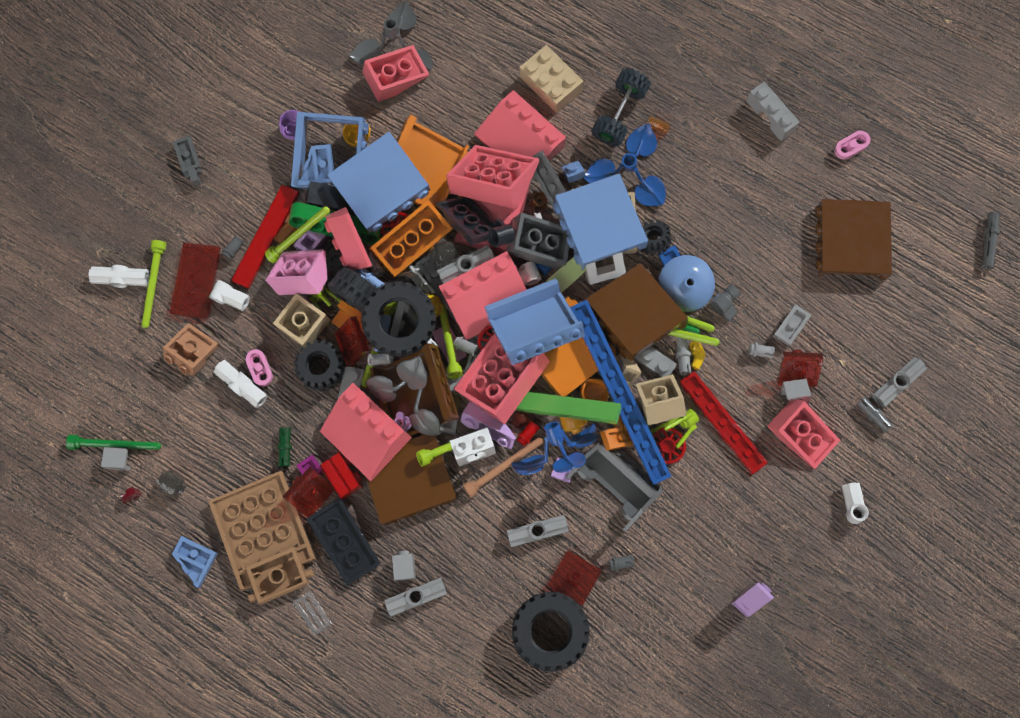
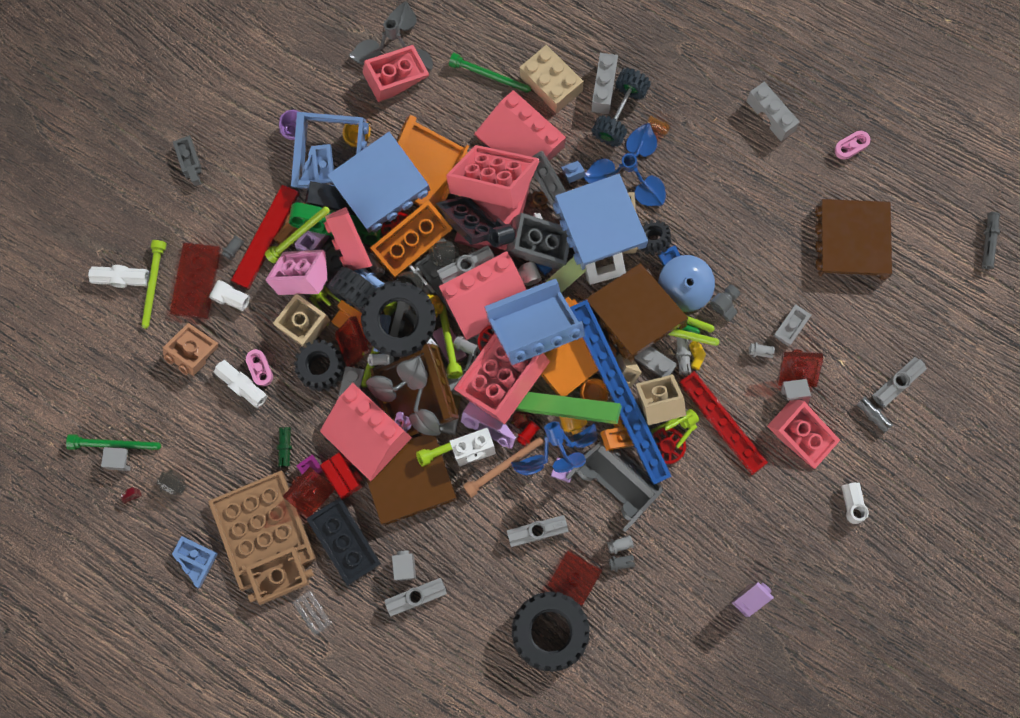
none -> green piece [449,52,531,93]
none -> light grey arch [591,53,618,114]
none -> light grey pin [607,535,634,555]

